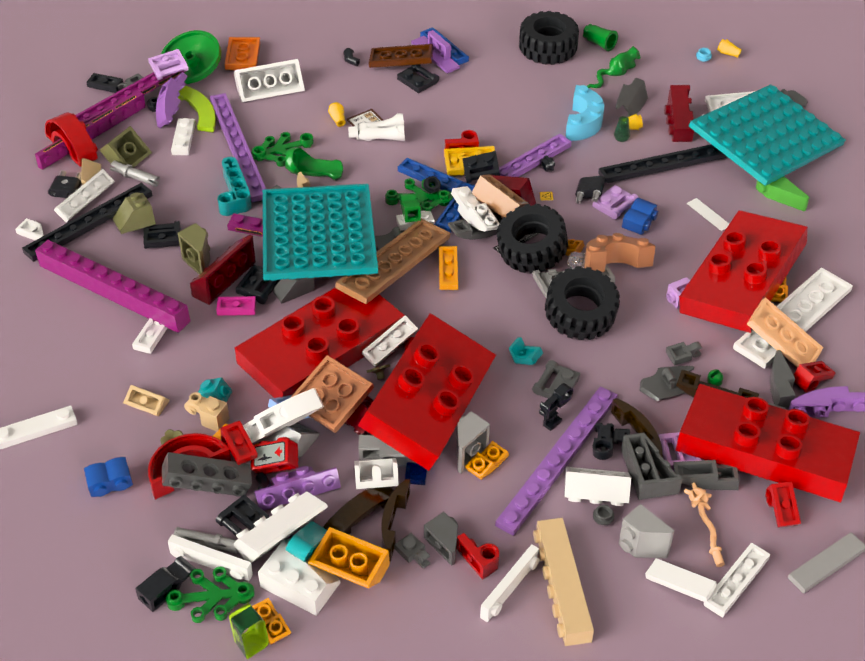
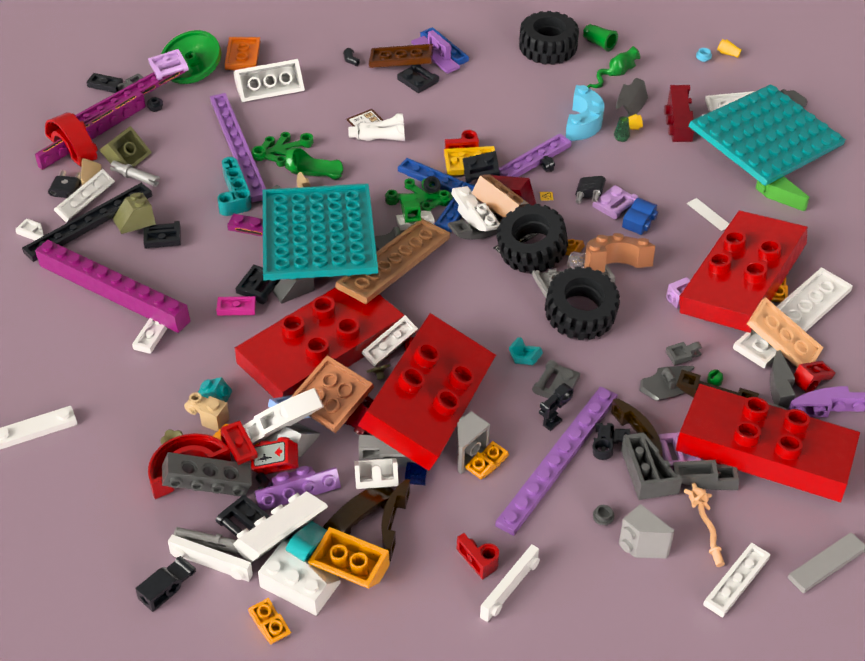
blue brick [84,457,133,497] -> none
tan slope [123,385,170,416] -> none
medium lavender slope [156,72,187,128] -> none
green plant [166,567,255,623] -> none
white plate [171,118,195,155] -> none
lime tile [178,86,216,132] -> none
olive slope [178,223,210,275] -> none
dark red slope [190,235,256,305] -> none
piece [229,603,269,659] -> none
yellow cone [328,102,346,127] -> none
dark grey plate [394,533,430,569] -> none
dark grey slope [424,512,458,566] -> none
light orange plate [439,246,458,290] -> none
tan brick [533,518,594,646] -> none
white slope [564,467,631,506] -> none
black plate [598,144,728,184] -> none
white tile [645,558,717,602] -> none
red plate [766,482,801,528] -> none

